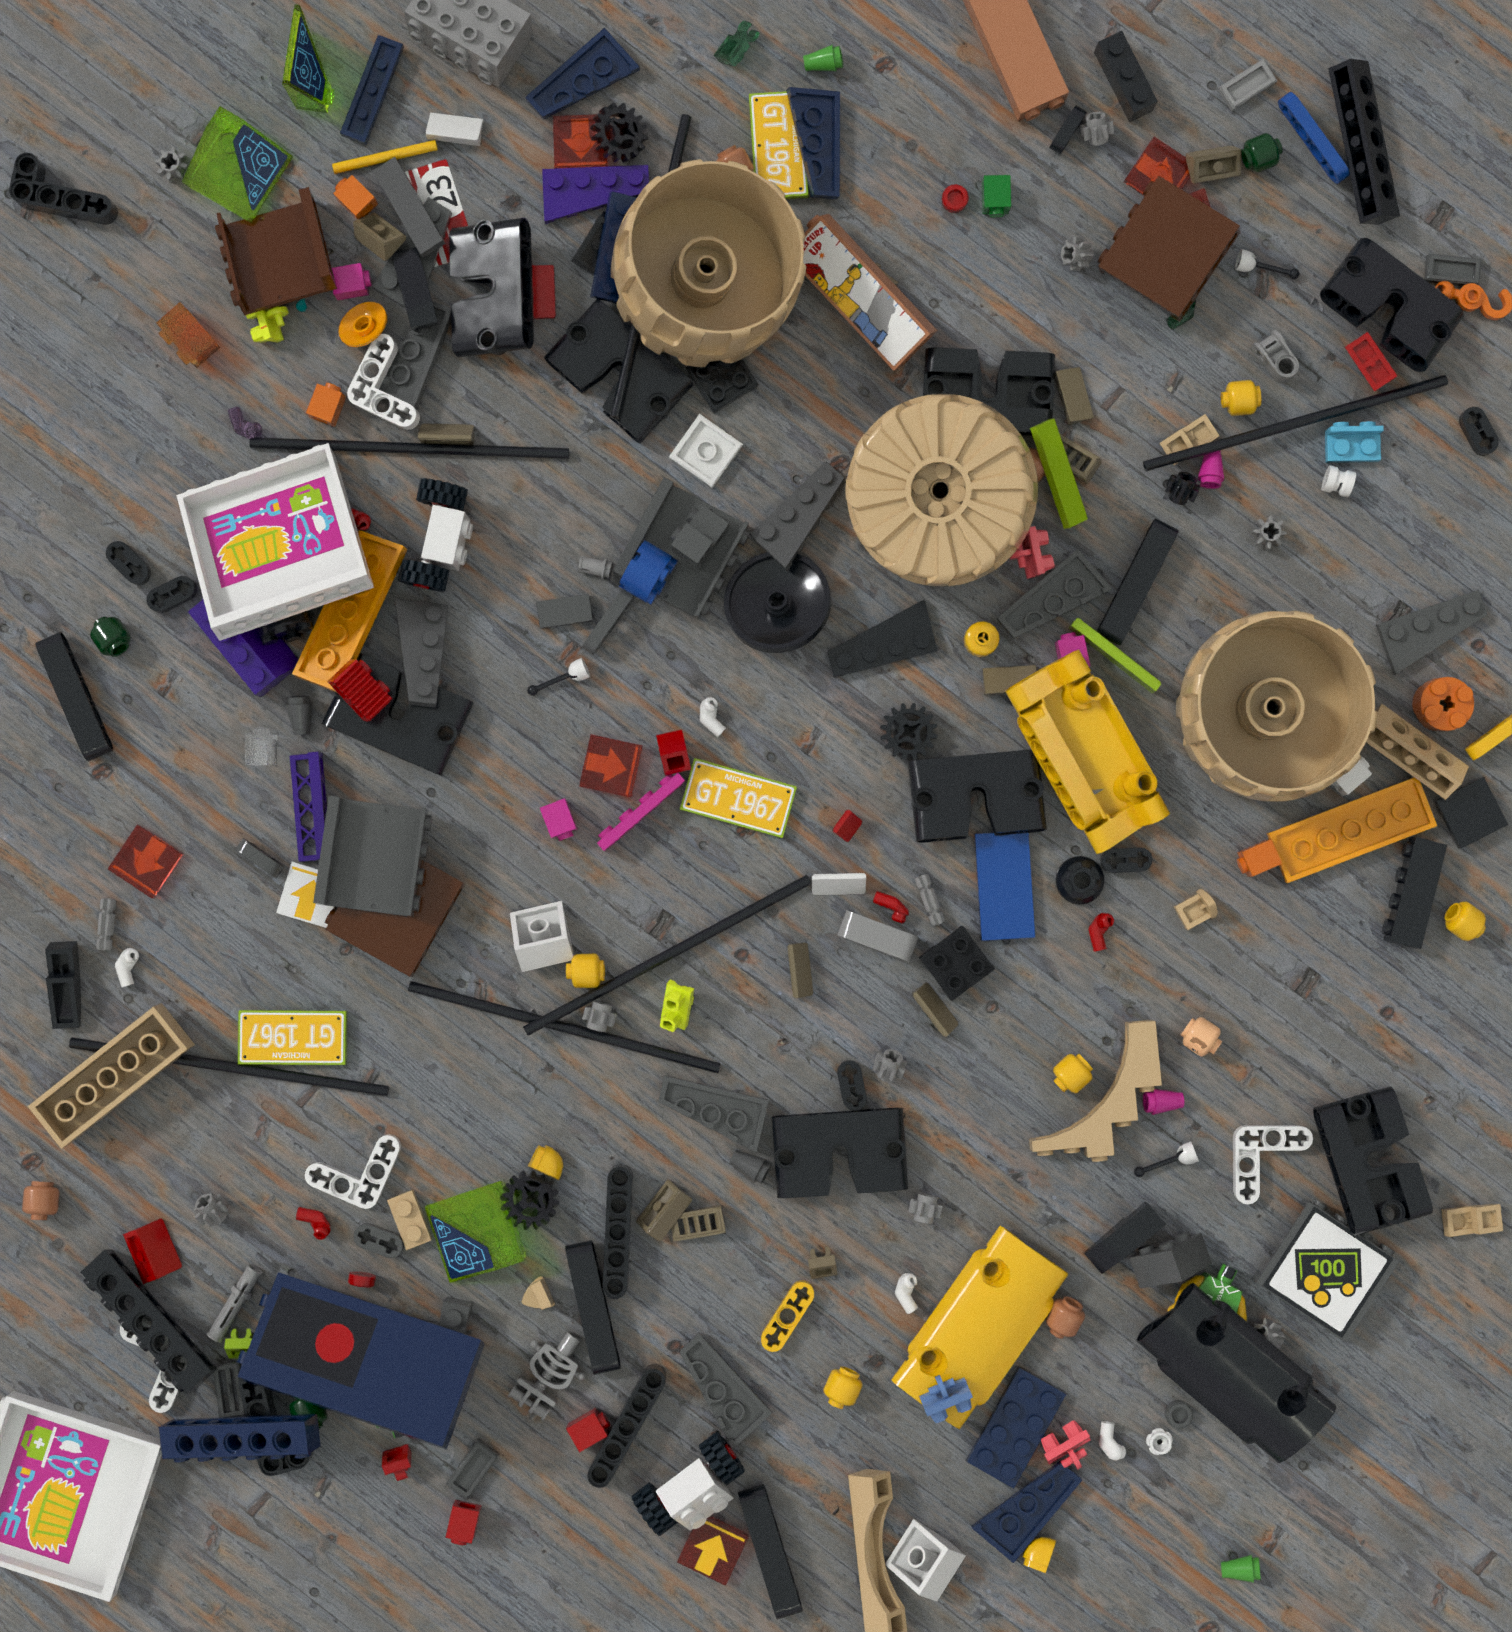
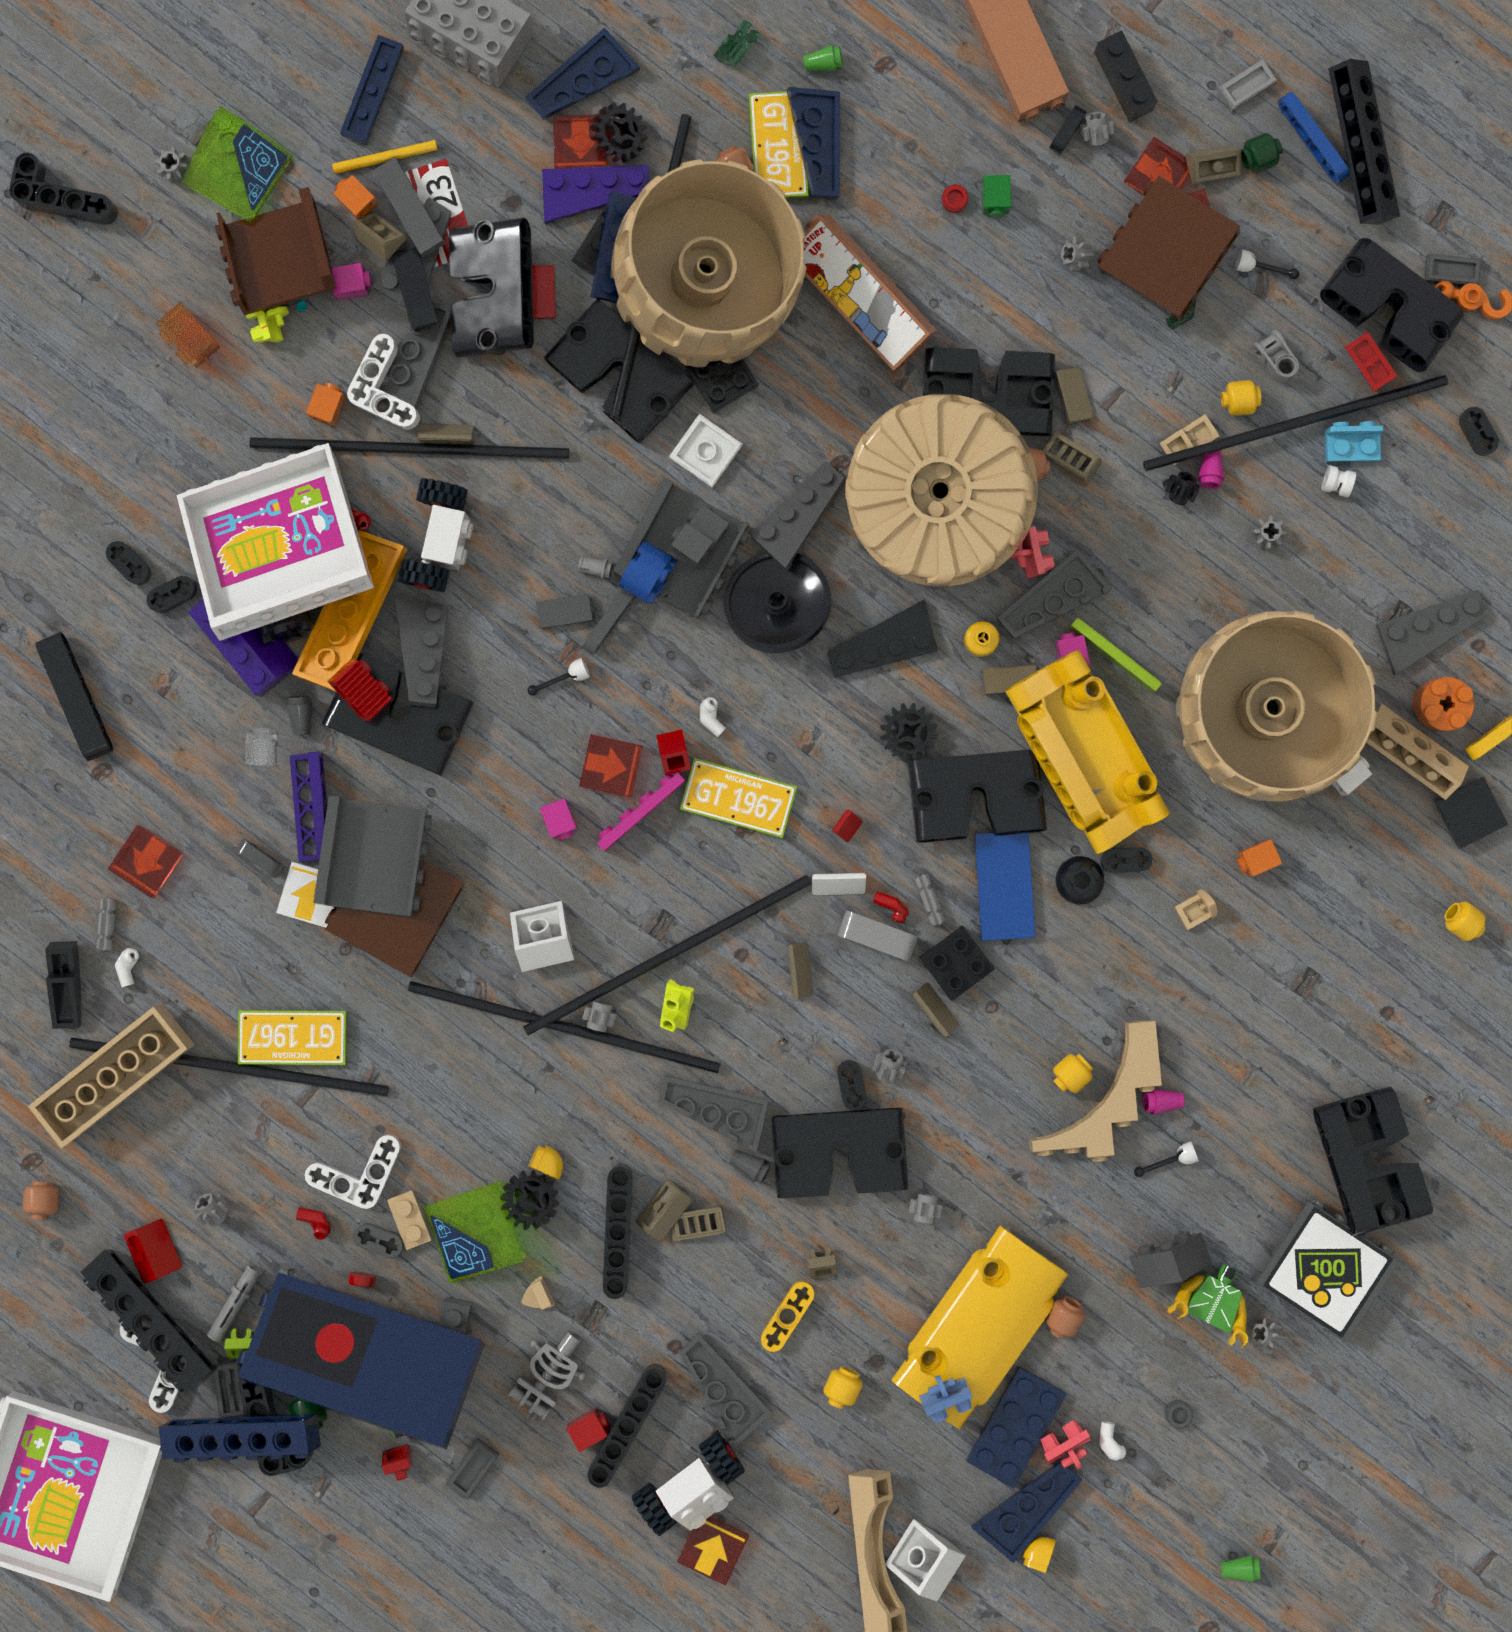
dark green head [90,617,131,657] -> none
clear purple arm [227,407,262,439] -> none
slope [282,4,334,113] -> none
light orange dish [338,302,387,347] -> none
white slope [426,112,483,146] -> none
red brick [445,1500,482,1545] -> none
black beam [565,1240,621,1375] -> none
yellow head [566,953,605,988] -> none
black beam [738,1484,803,1620] -> none
white arm [895,1273,918,1314] -> none
lime tile [1030,418,1088,529] -> none
black slope [1084,1202,1166,1274] -> none
red arm [1088,913,1114,952] -> none
black beam [1097,518,1179,646] -> none
black panel [1136,1283,1336,1463] -> none
white plate [1146,1428,1173,1455] -> none
light nougat head [1181,1017,1222,1057] -> none
white beam [1233,1125,1313,1205] -> none
light orange plate [1266,777,1437,883] -> none
black brick [1382,837,1447,949] -> none
tan slope [1441,1204,1503,1237] -> none

